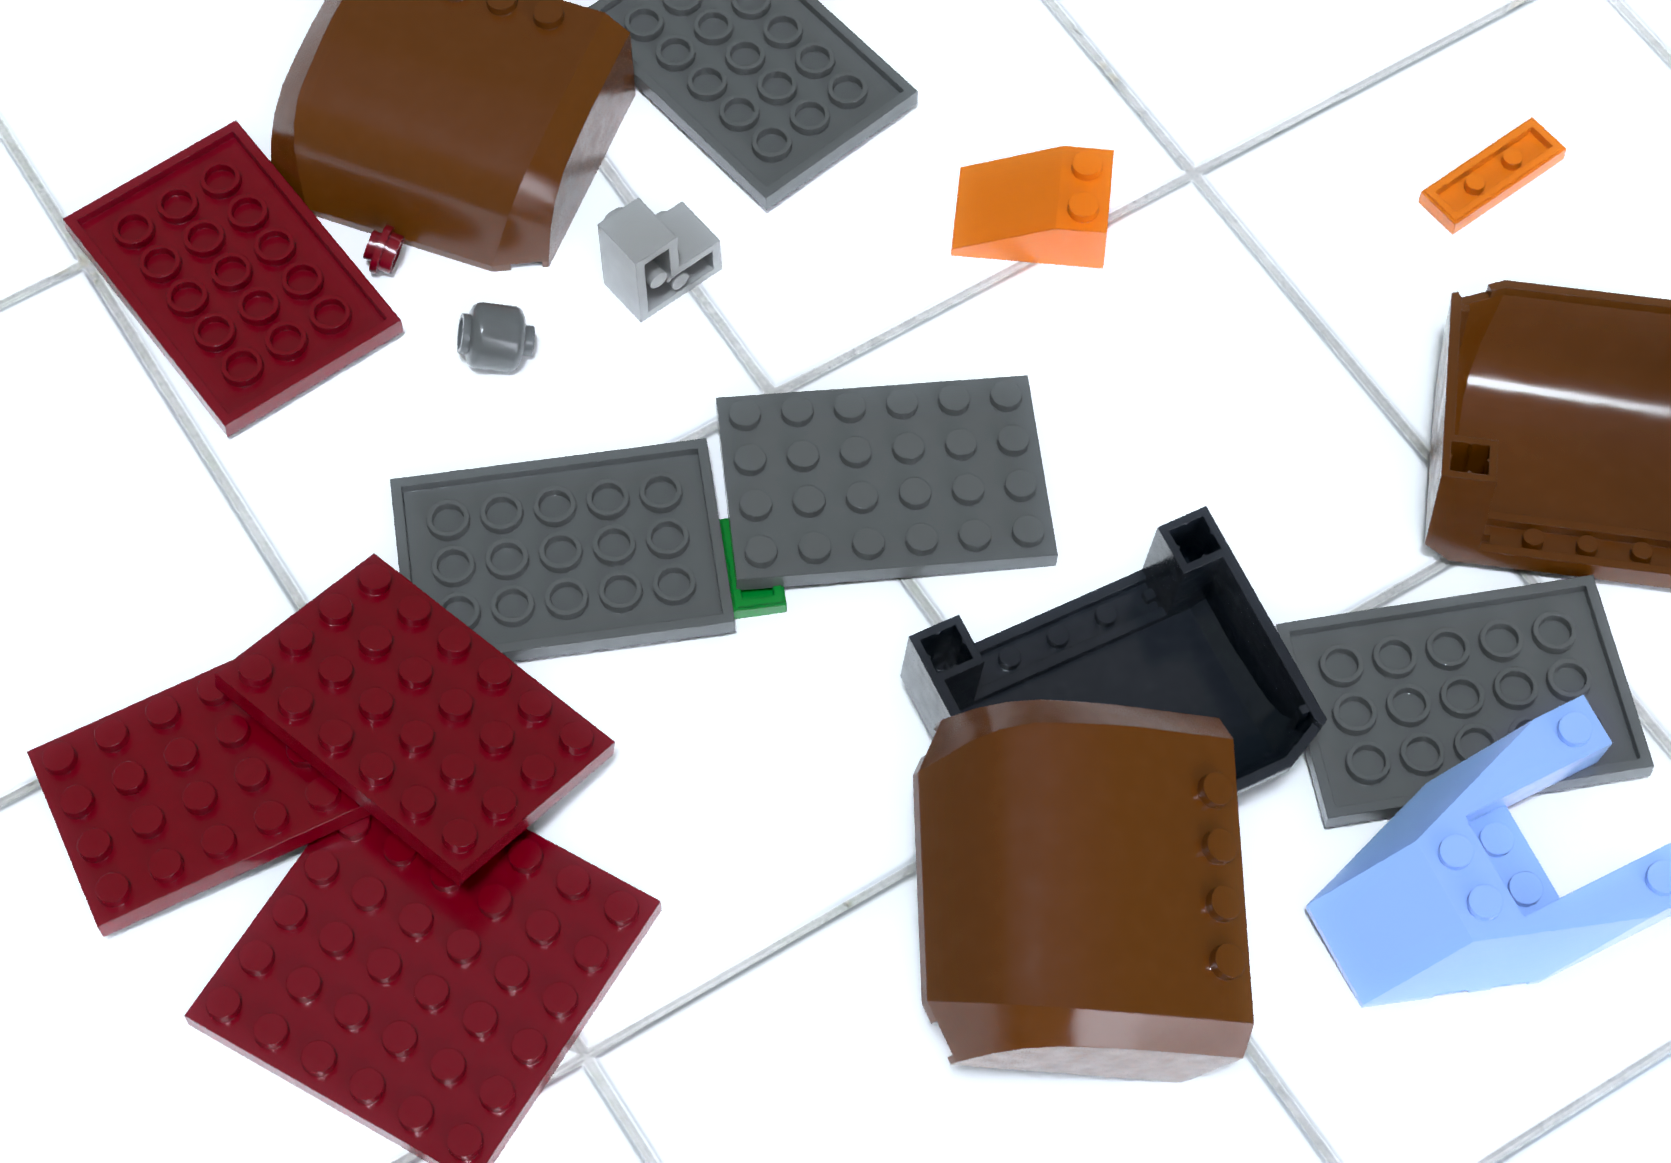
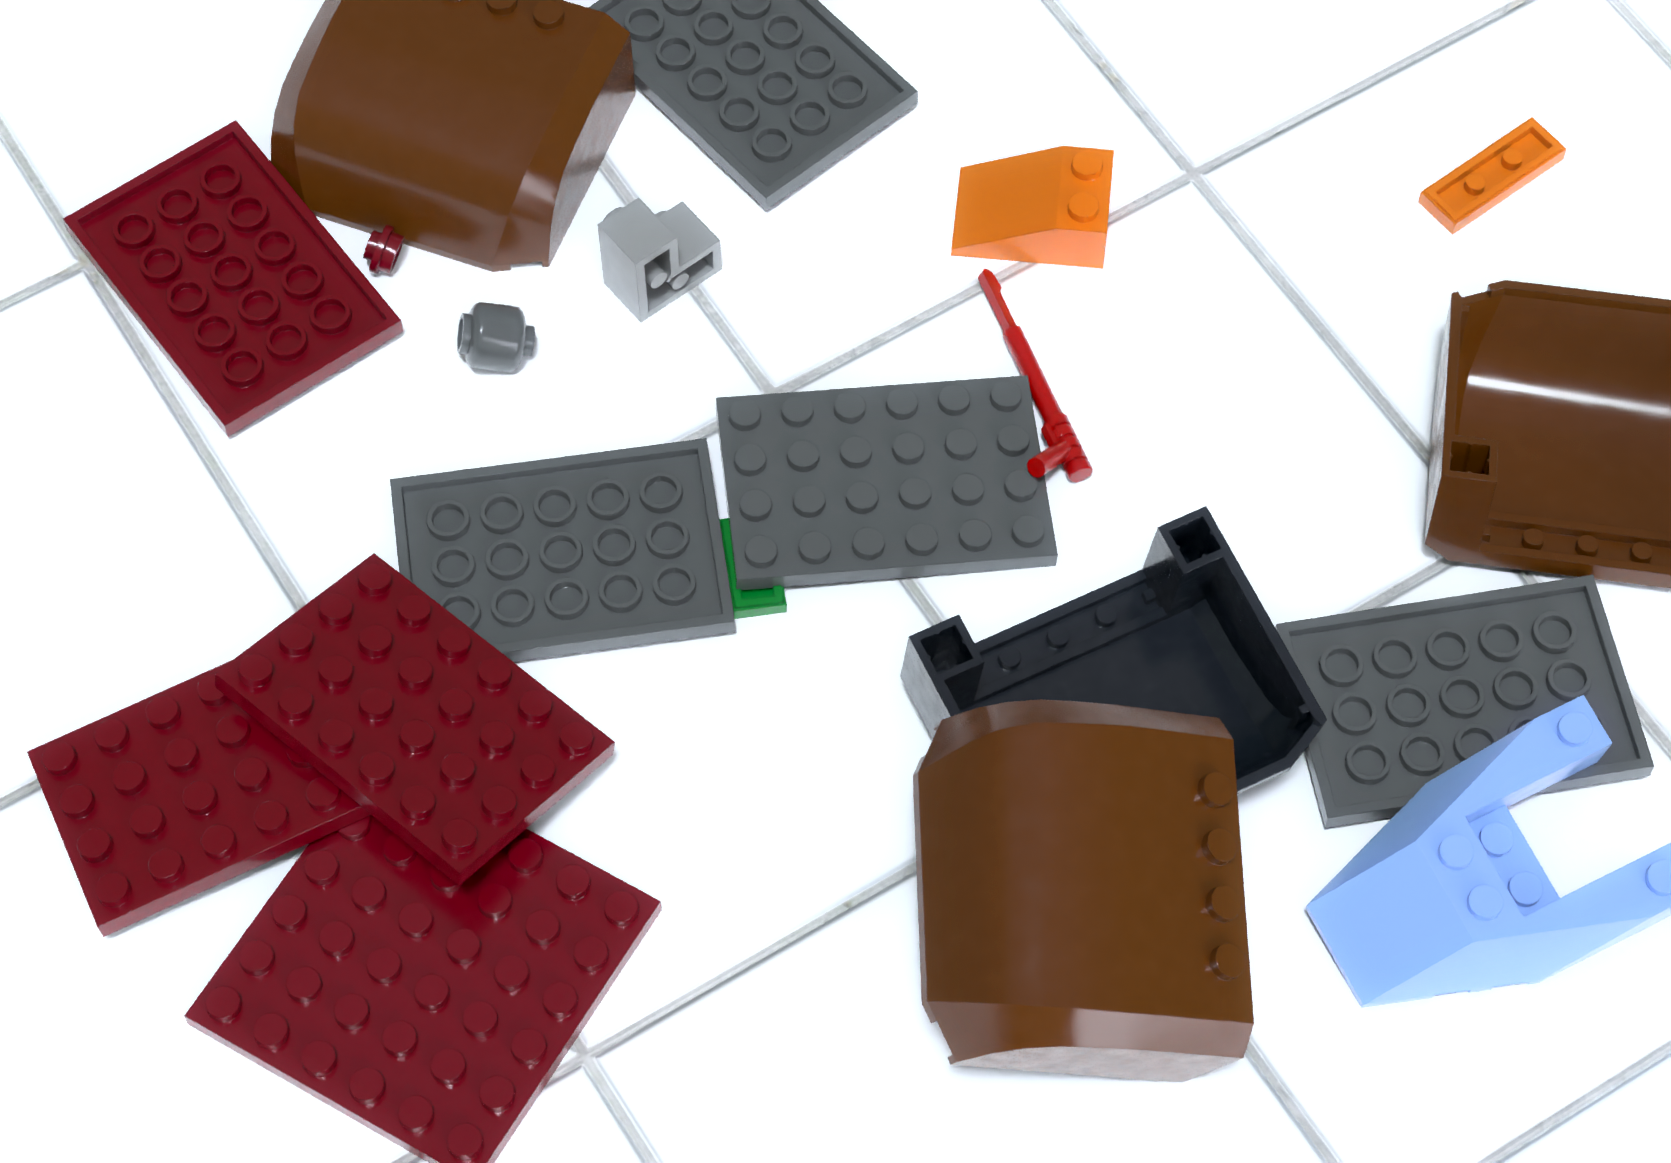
none -> red piece [978,269,1093,482]

